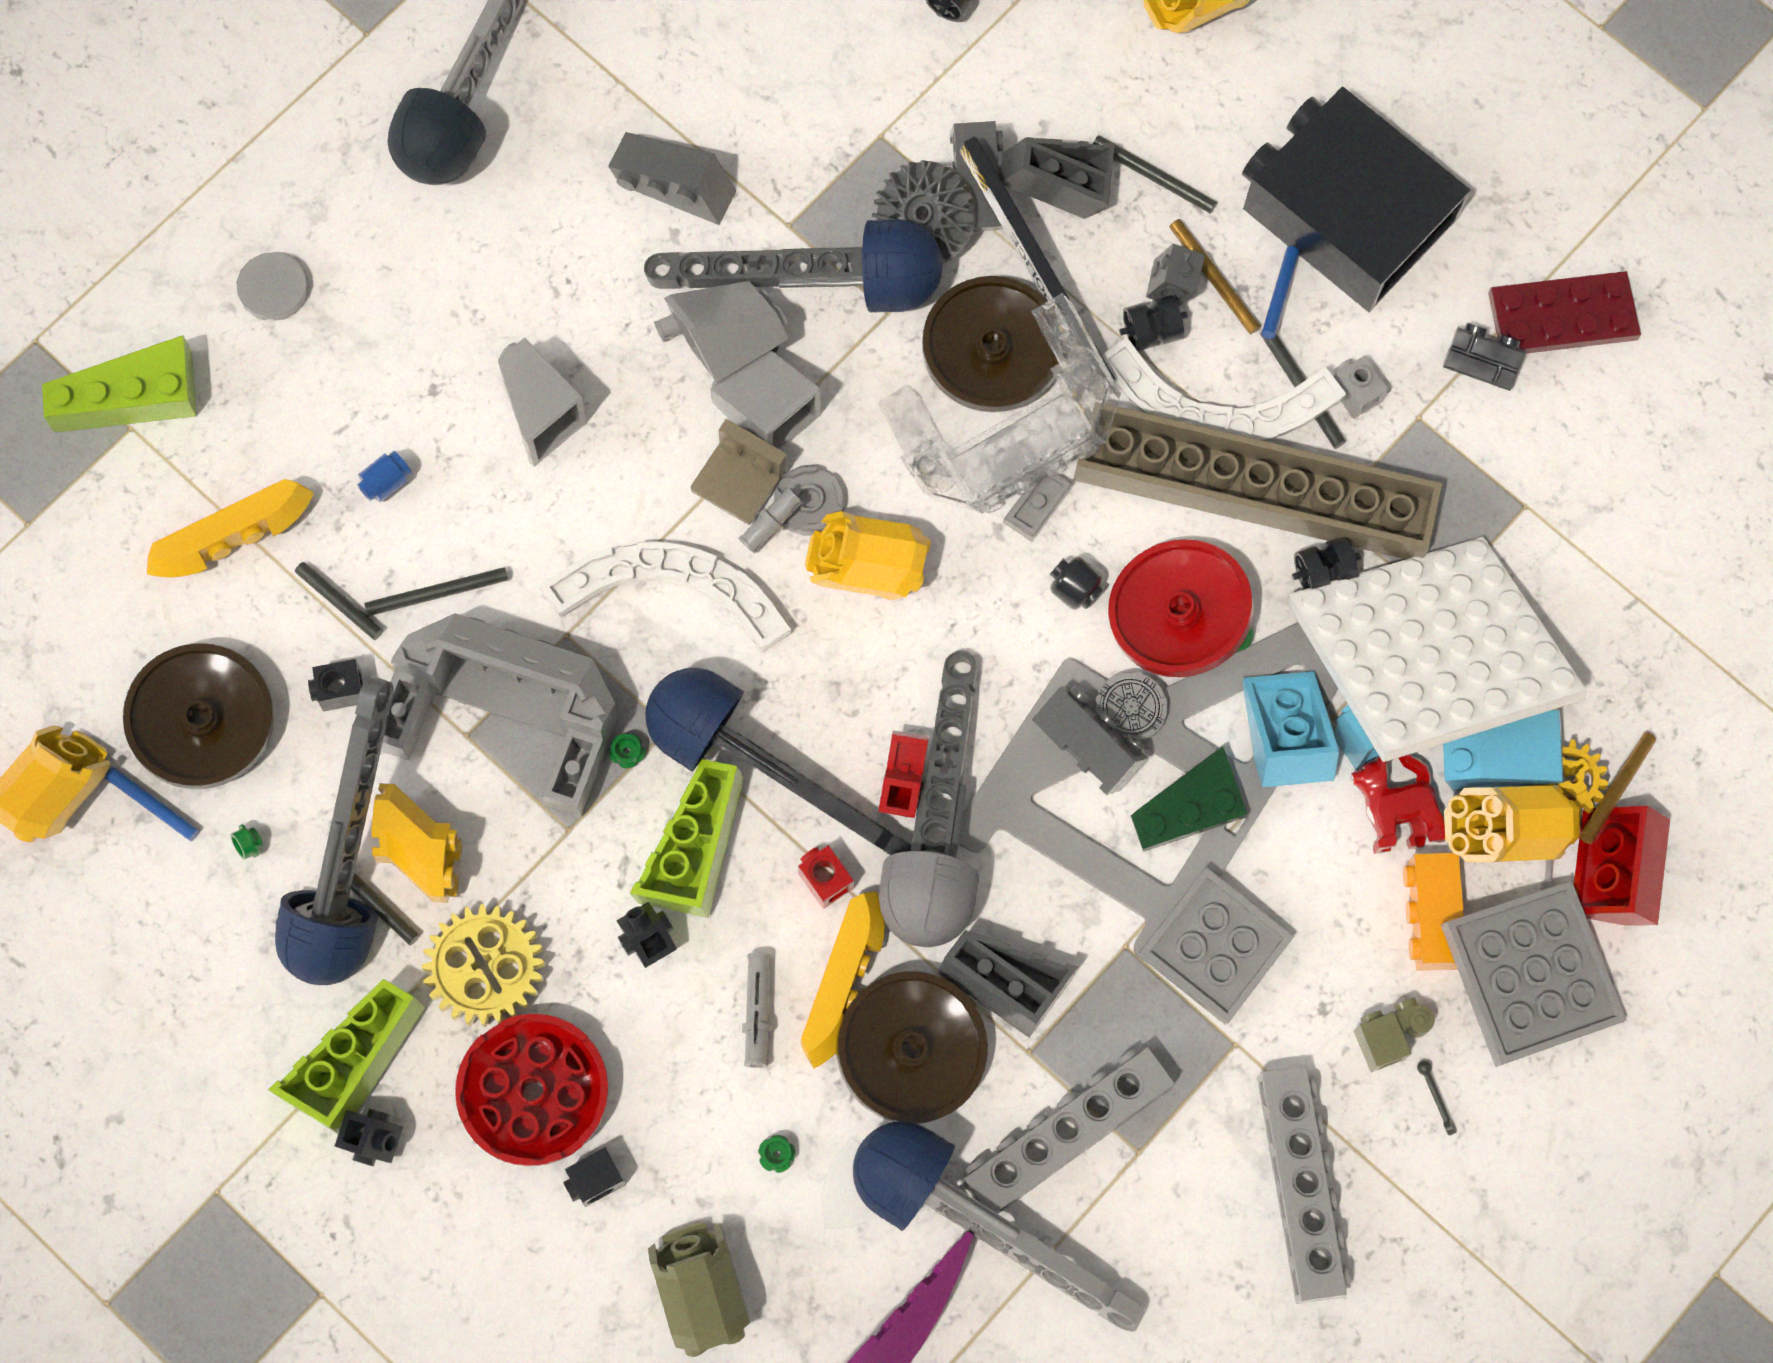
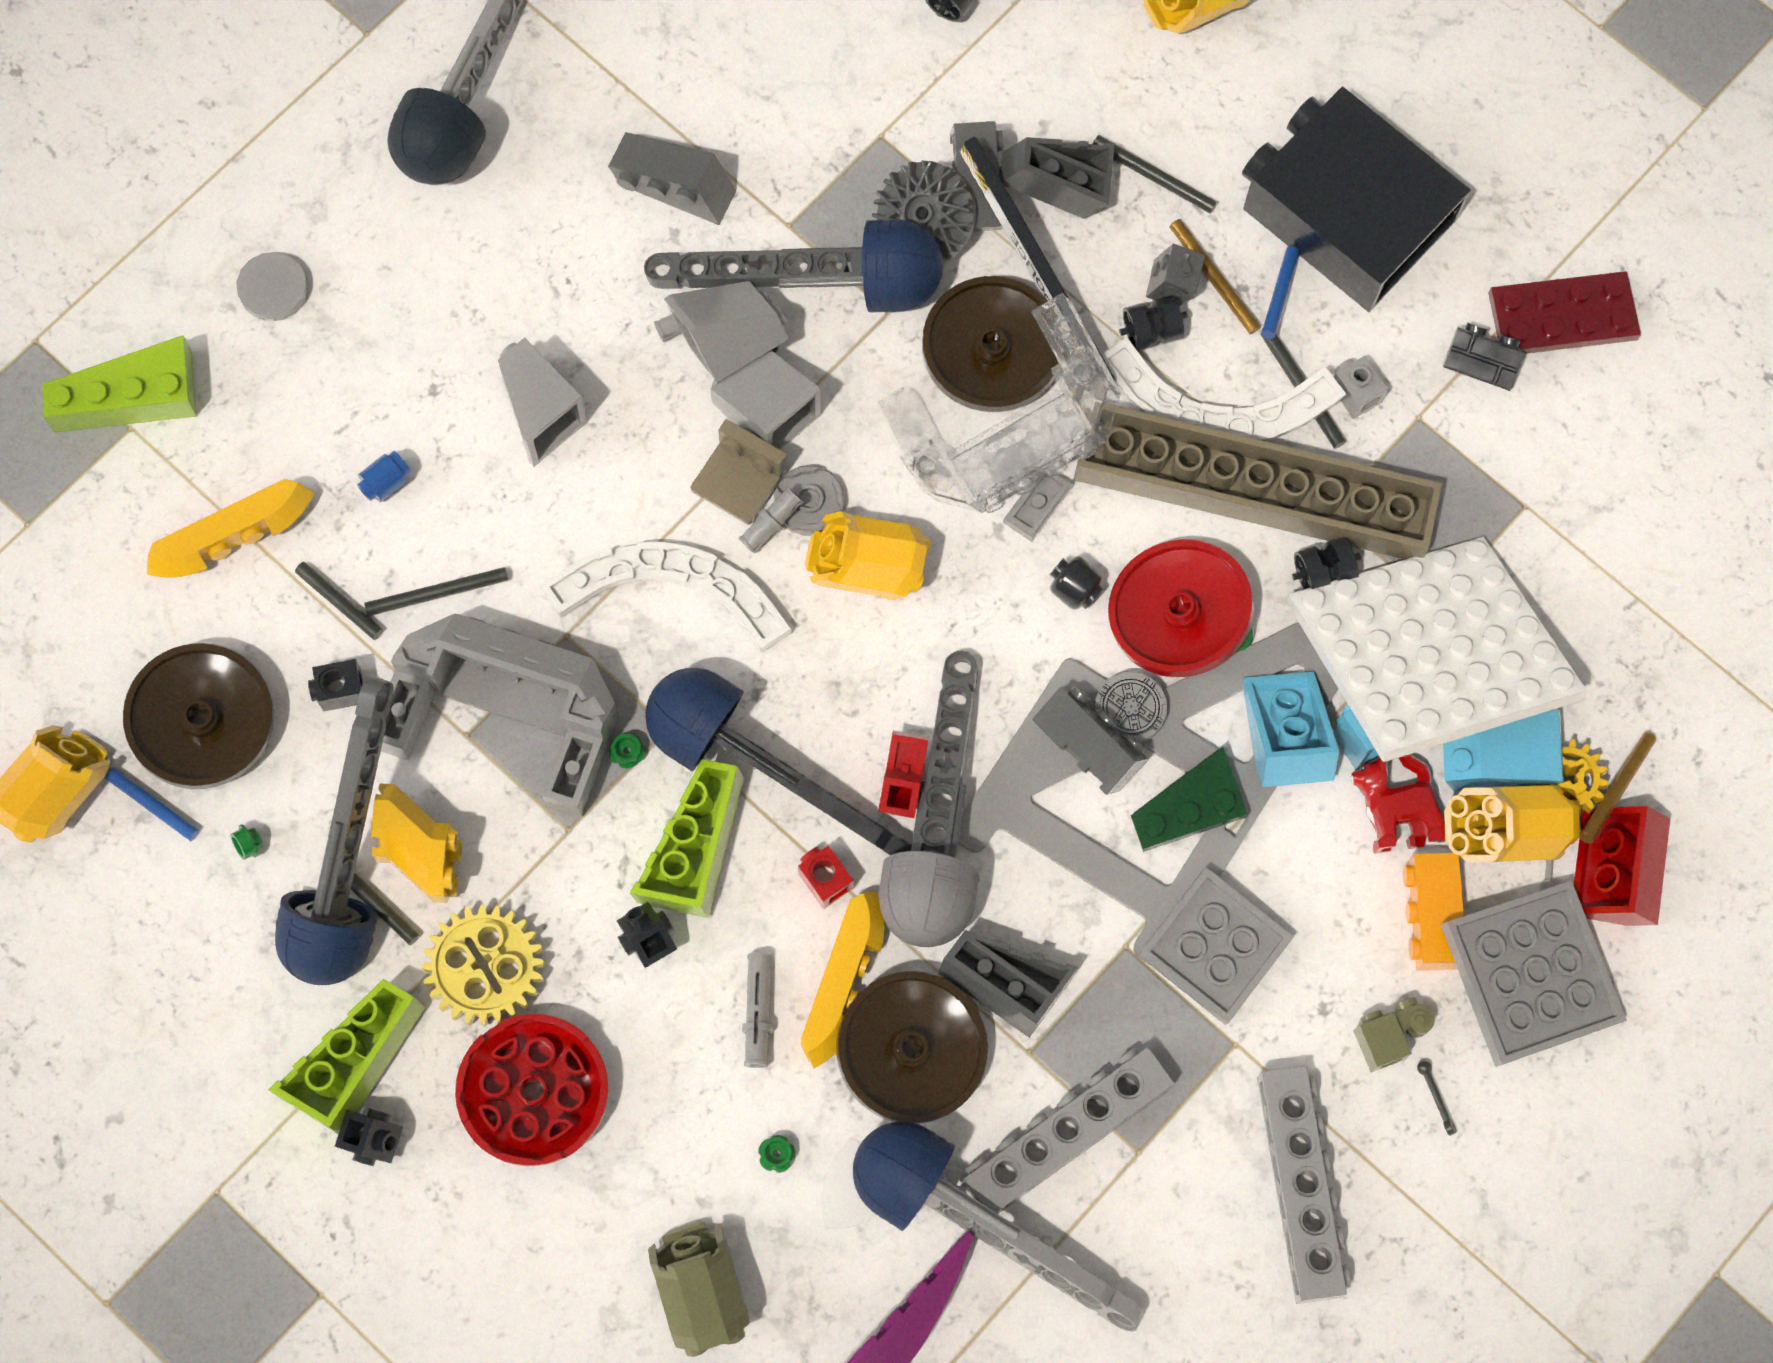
black brick [563,1147,625,1207] -> none

